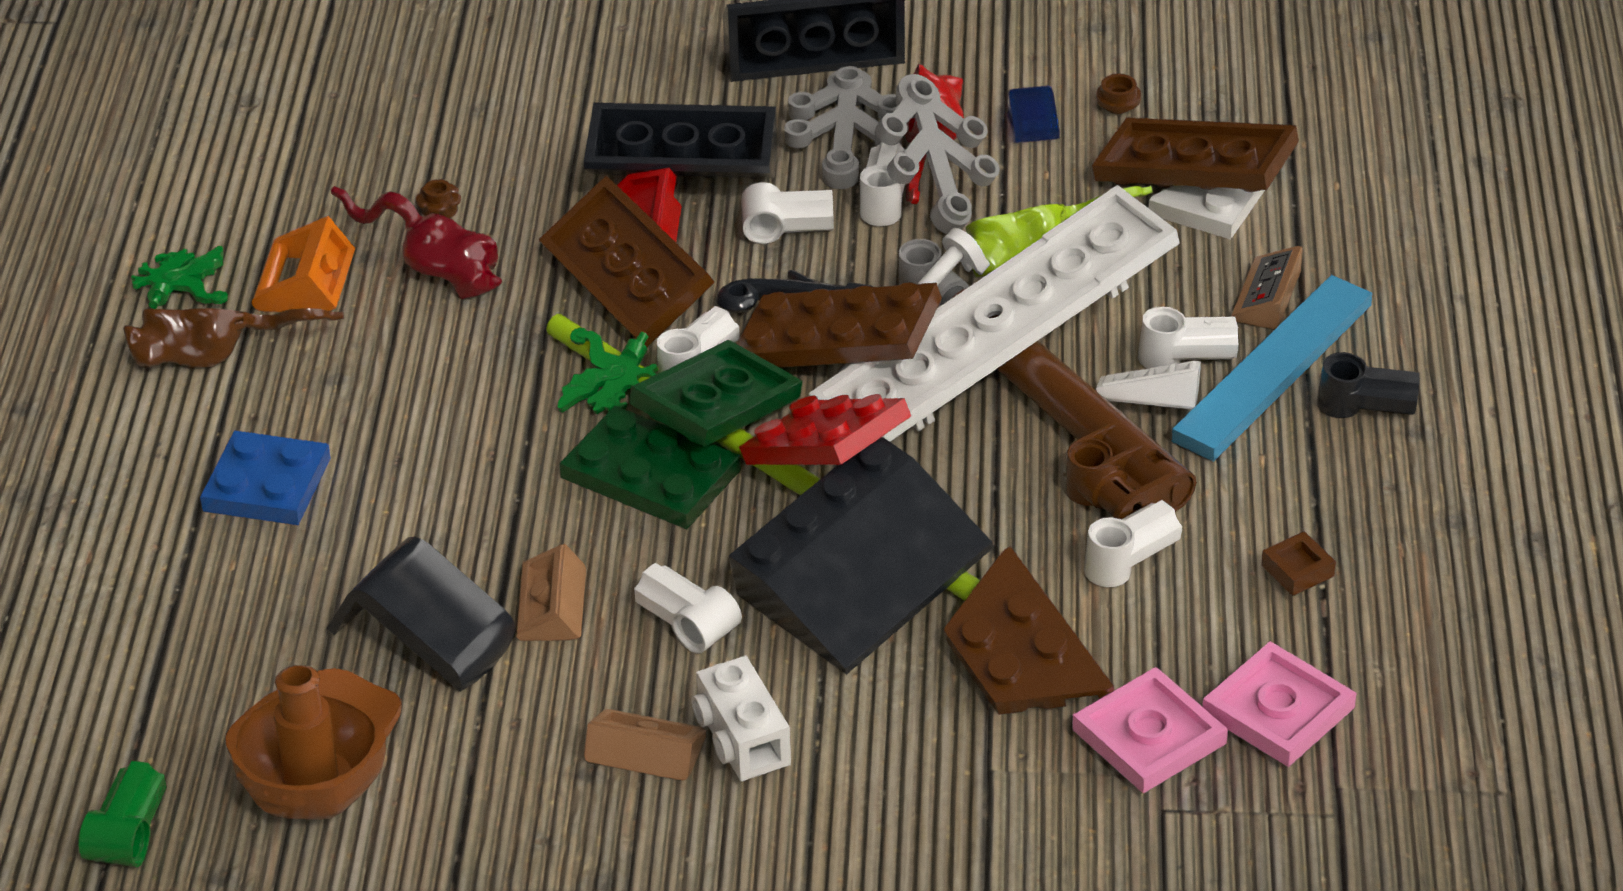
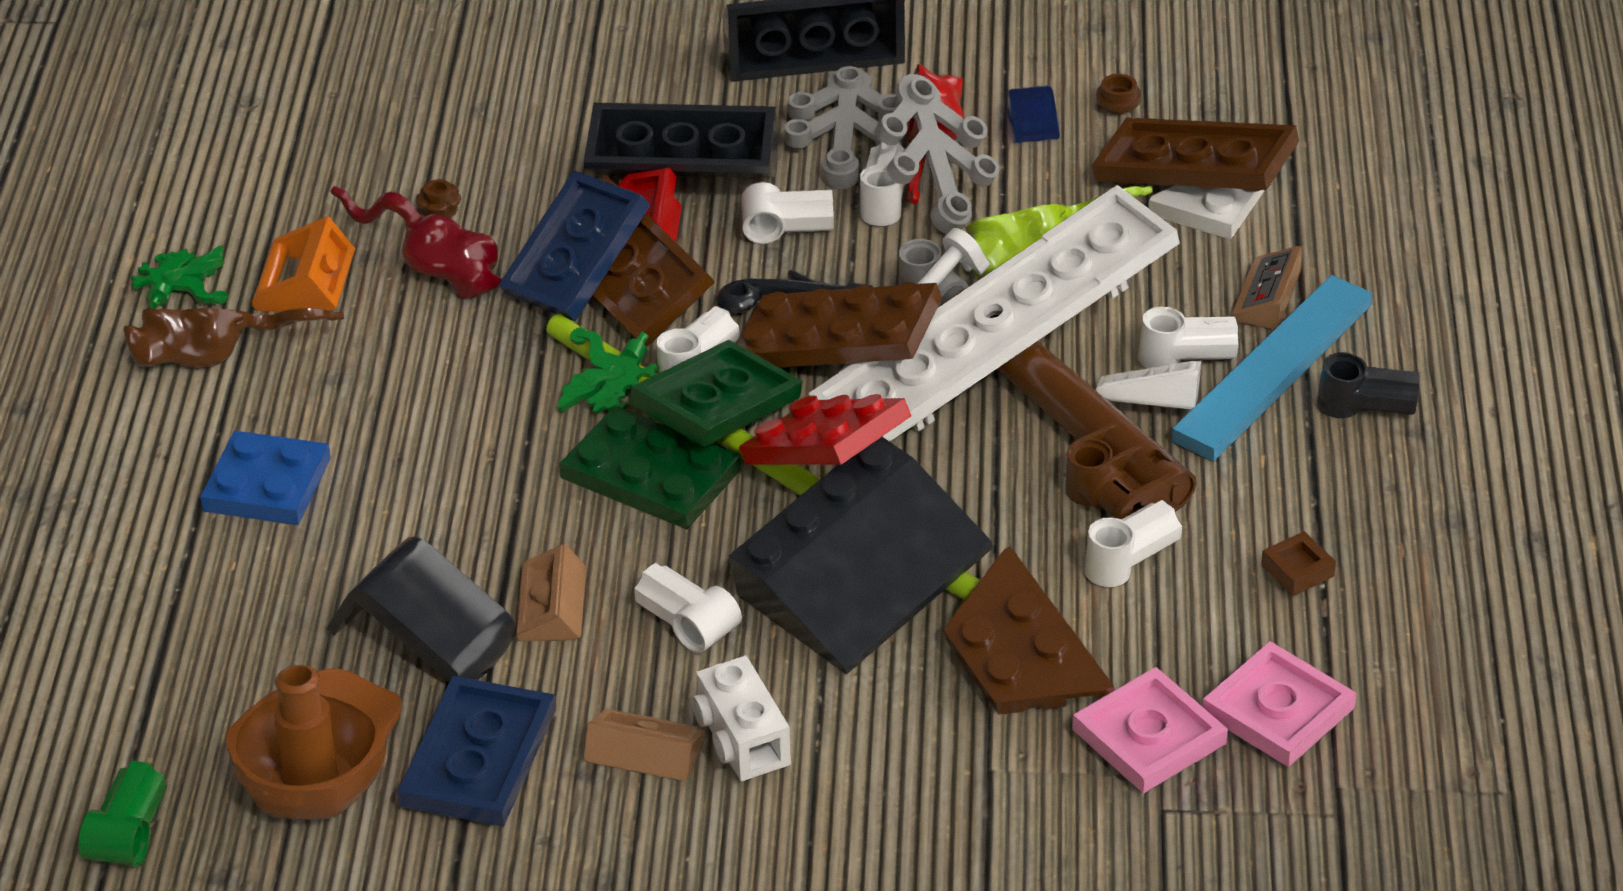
none -> dark blue plate [397,676,556,827]
none -> dark blue plate [499,170,650,322]

